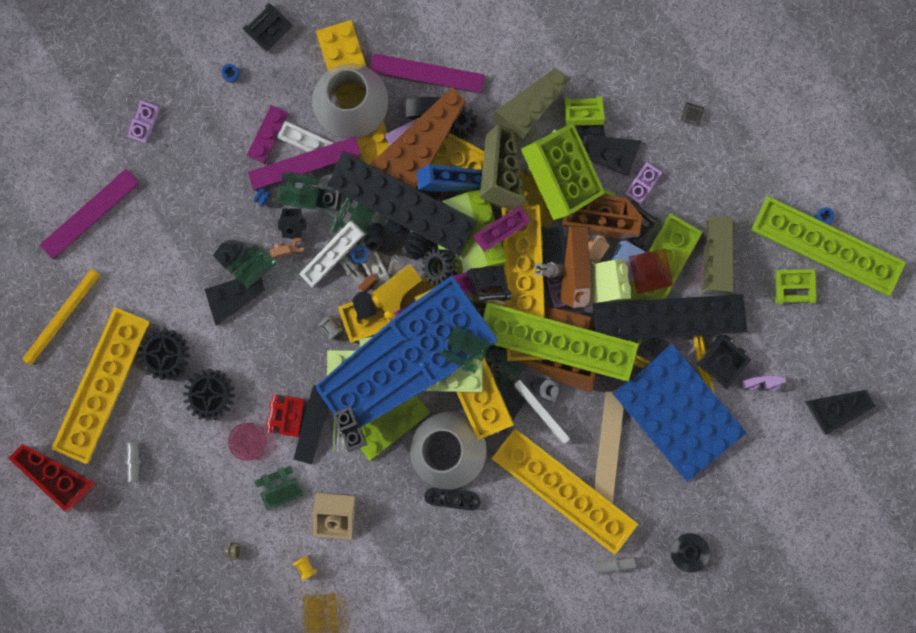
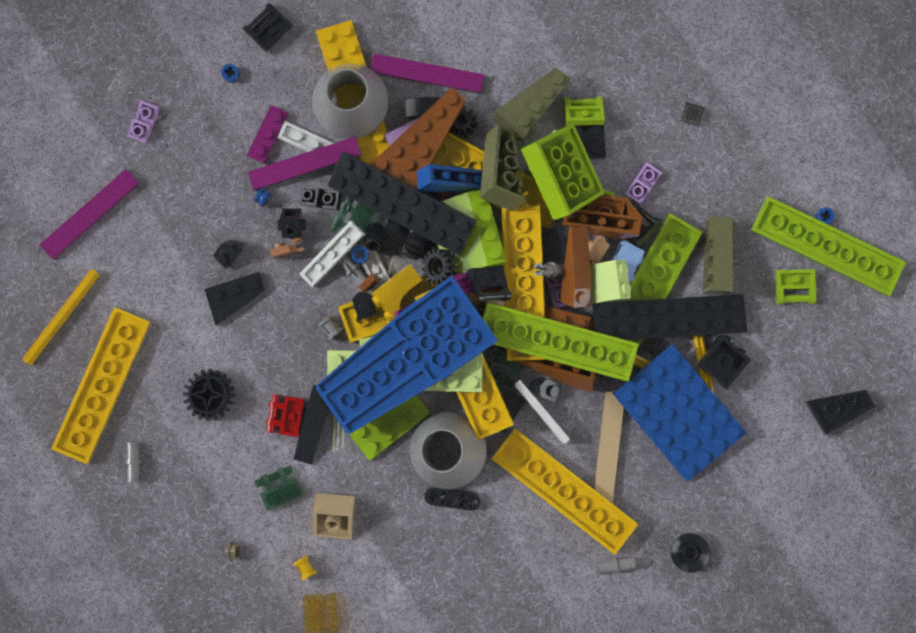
red wedge [8,444,97,512] -> none
black gear [137,328,191,380] -> none
clear green plate [227,244,276,289] -> none
clear pink tile [228,422,267,461] -> none
clear green plate [276,172,320,210] -> none
black slope [333,406,368,452] -> none
clear green plate [440,325,491,374] -> none
magenta plate [473,206,531,252] -> none
black wing [582,135,642,176] -> none
clear red slope [629,248,674,294] -> none
lavender slope [740,376,786,391] -> none

